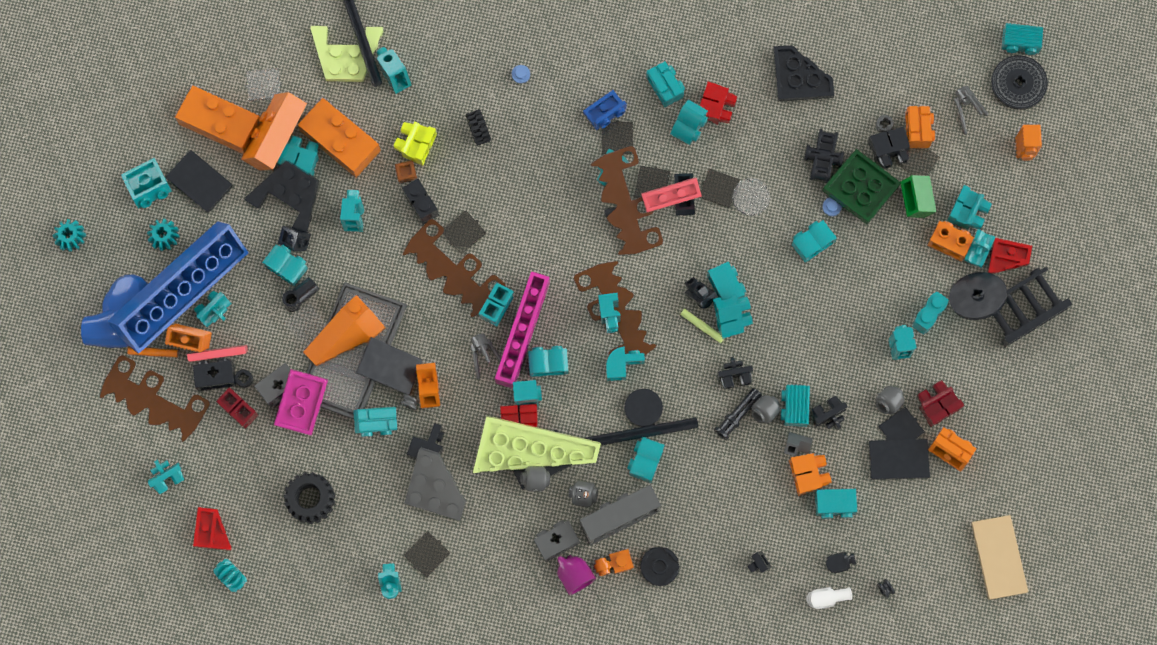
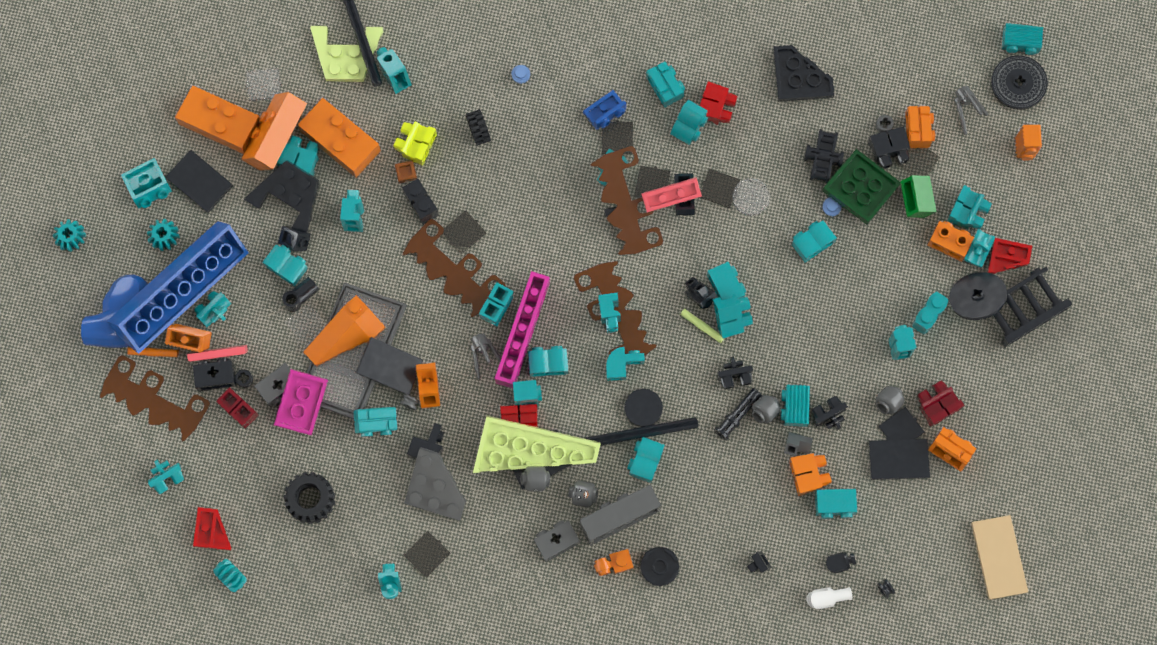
magenta piece [557,555,596,595] -> none

